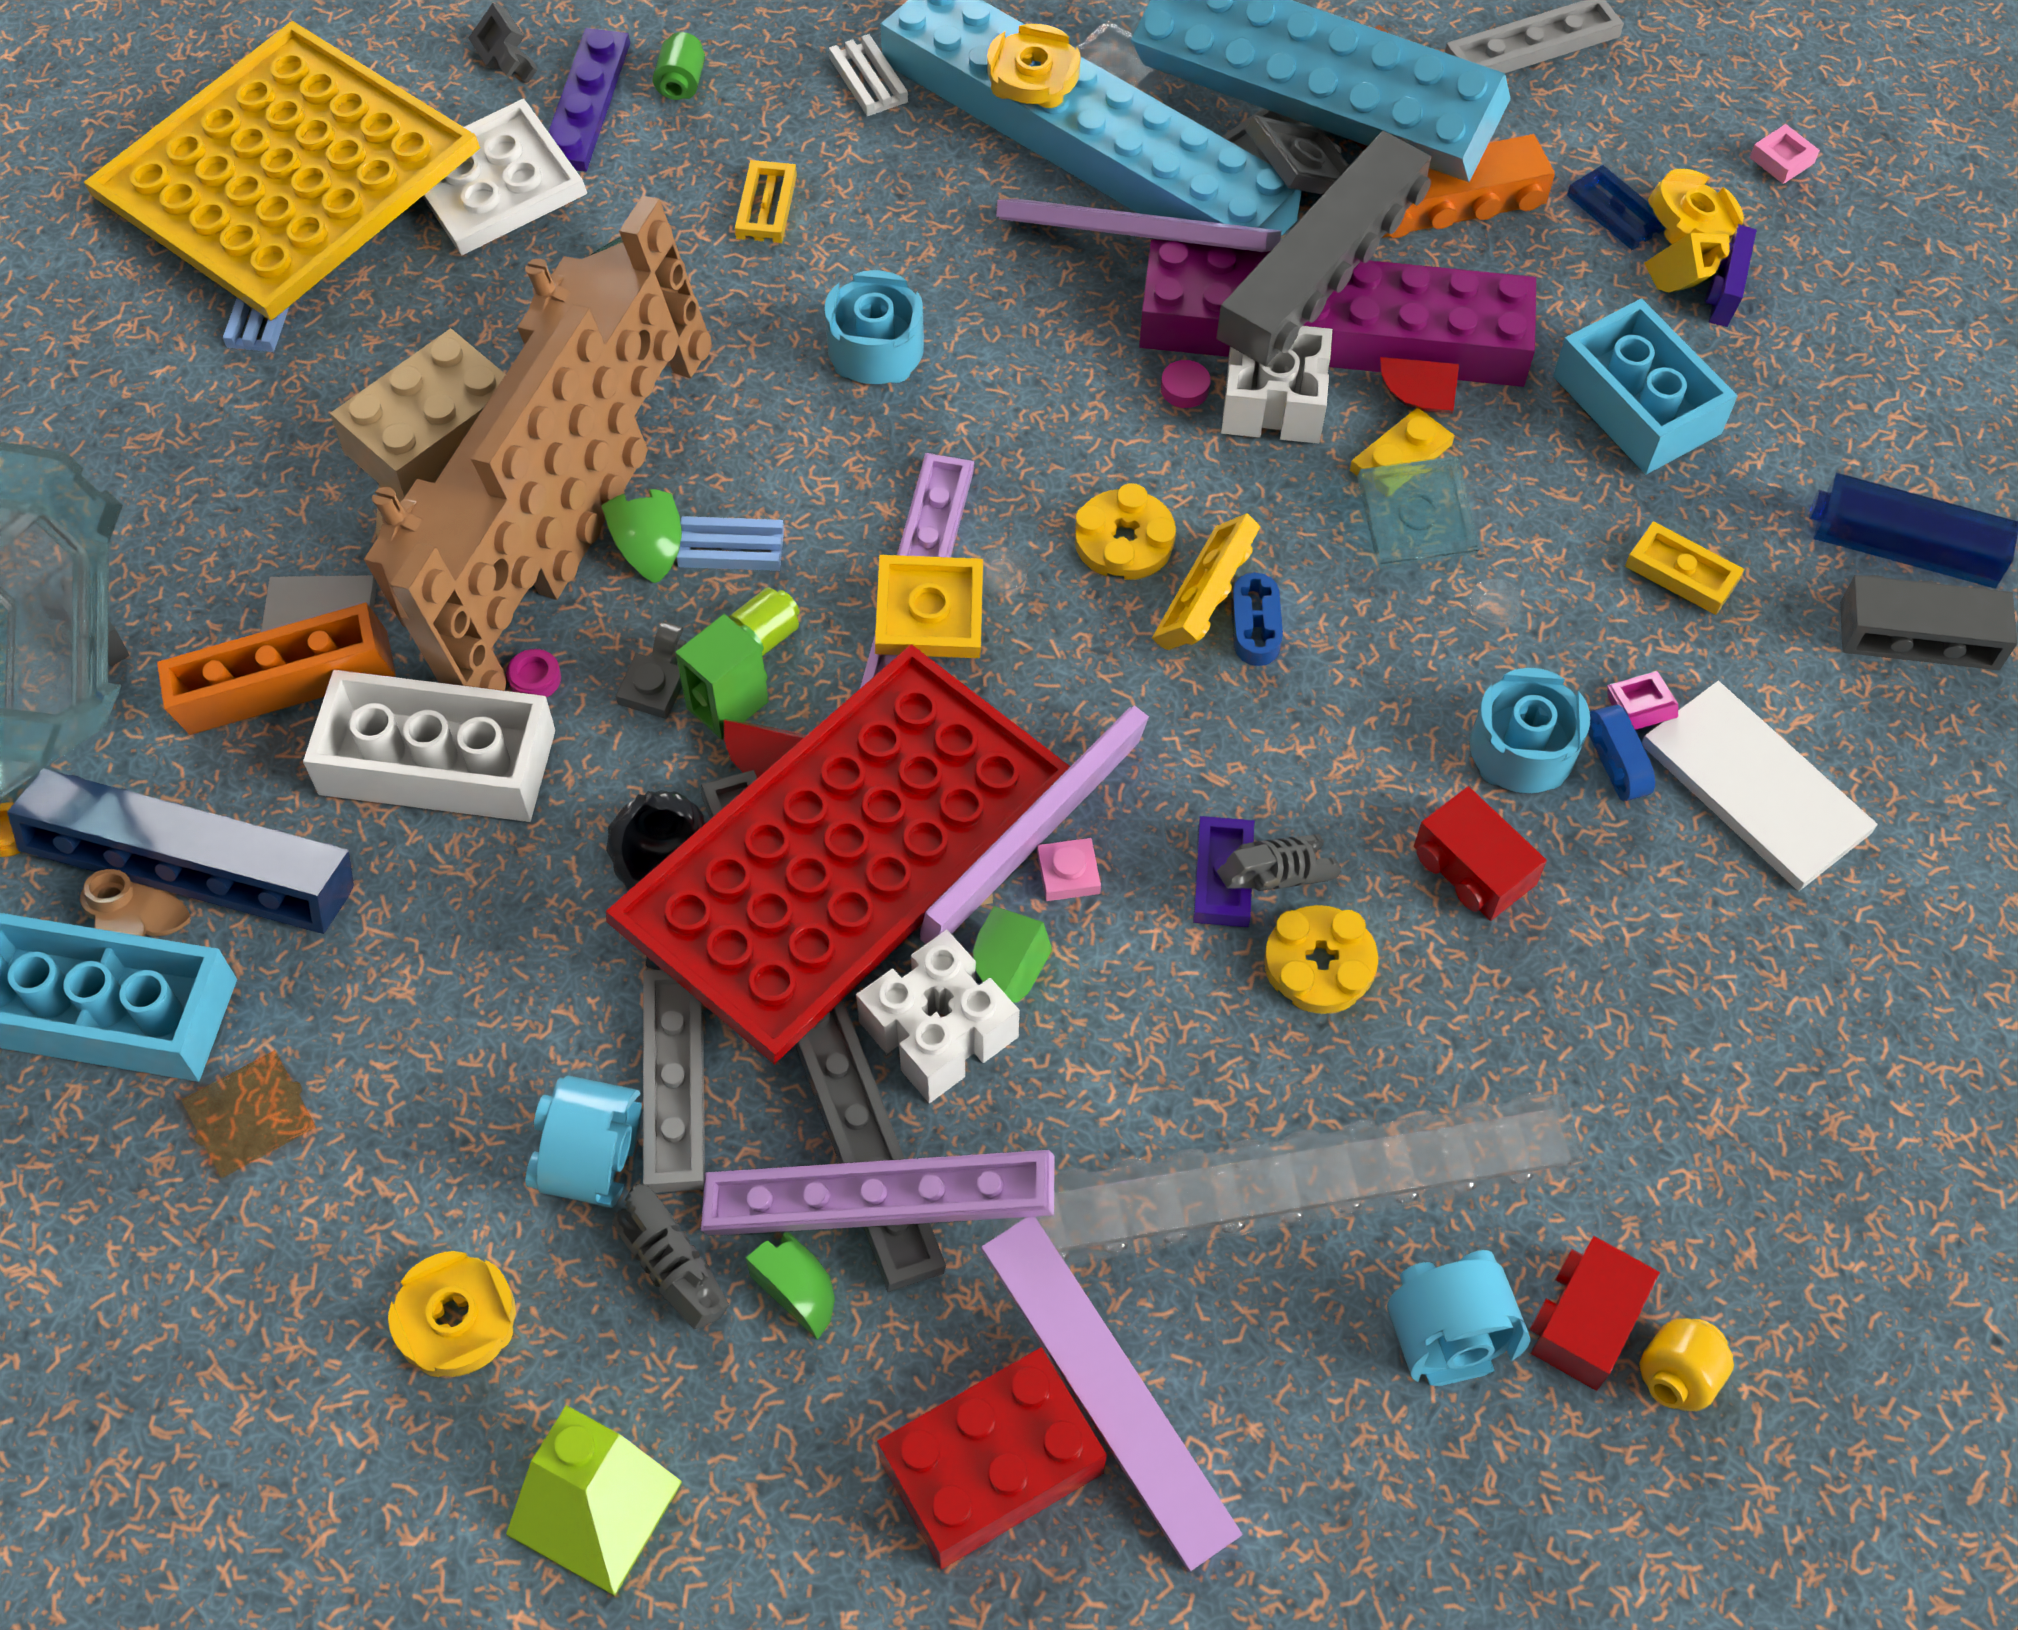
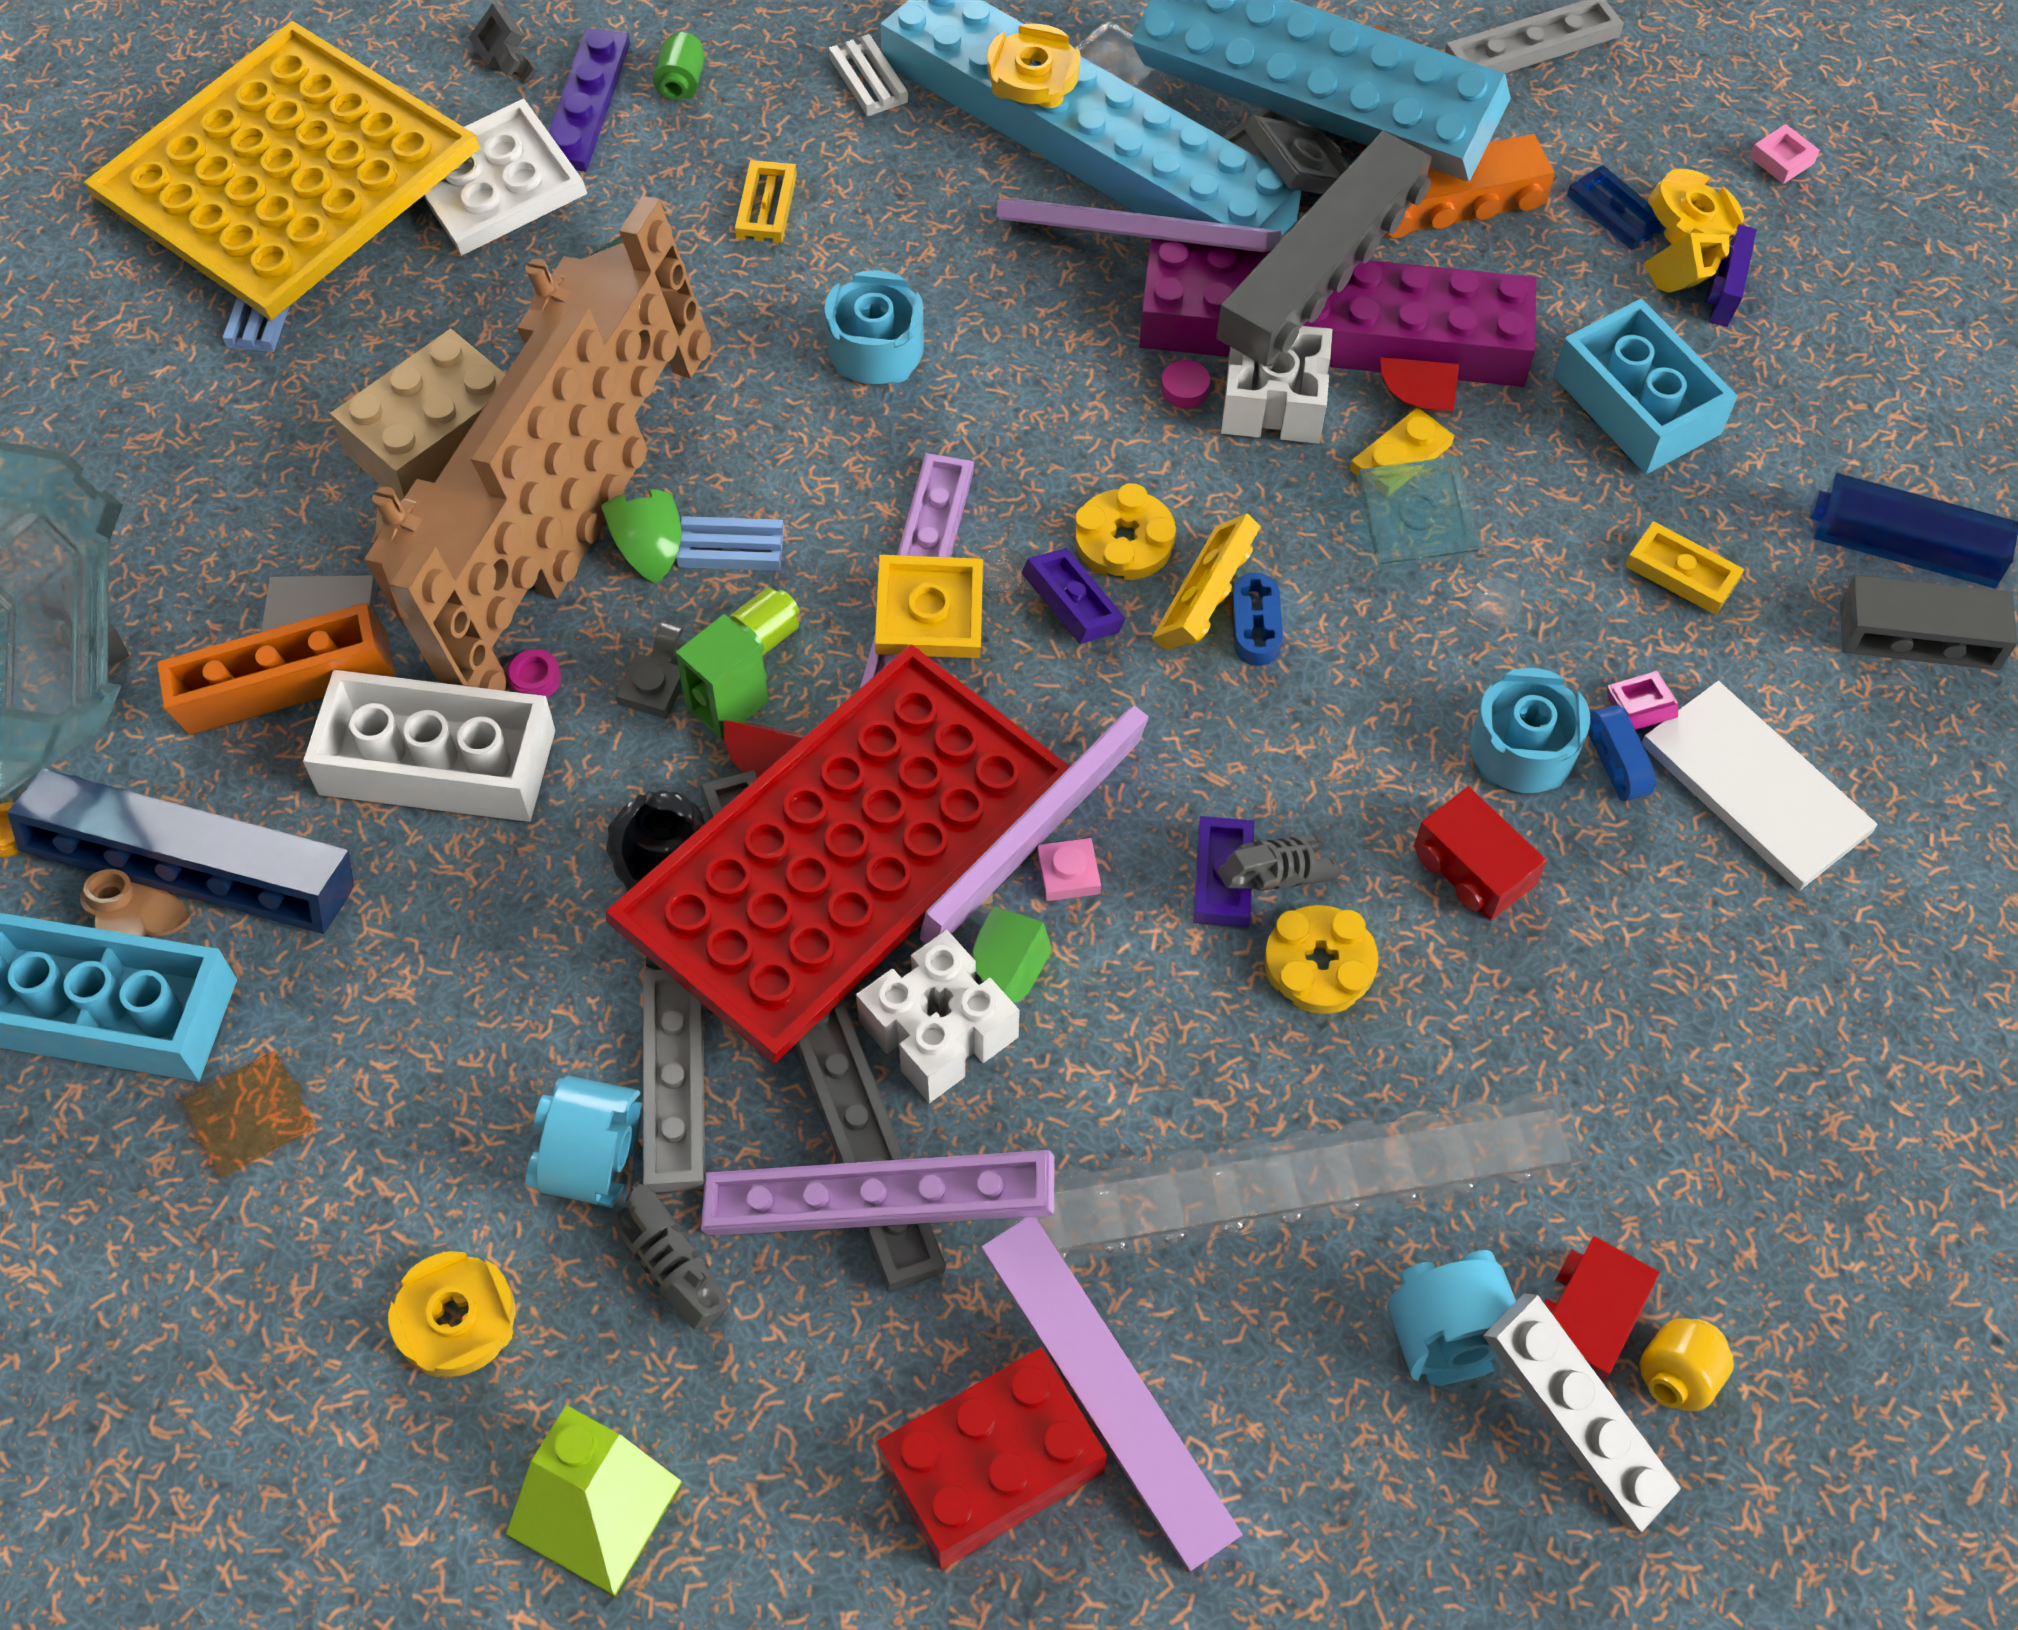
bright green brick [746,1232,835,1340] -> none
none -> dark purple plate [1021,548,1126,644]
none -> plate [1483,1293,1681,1533]

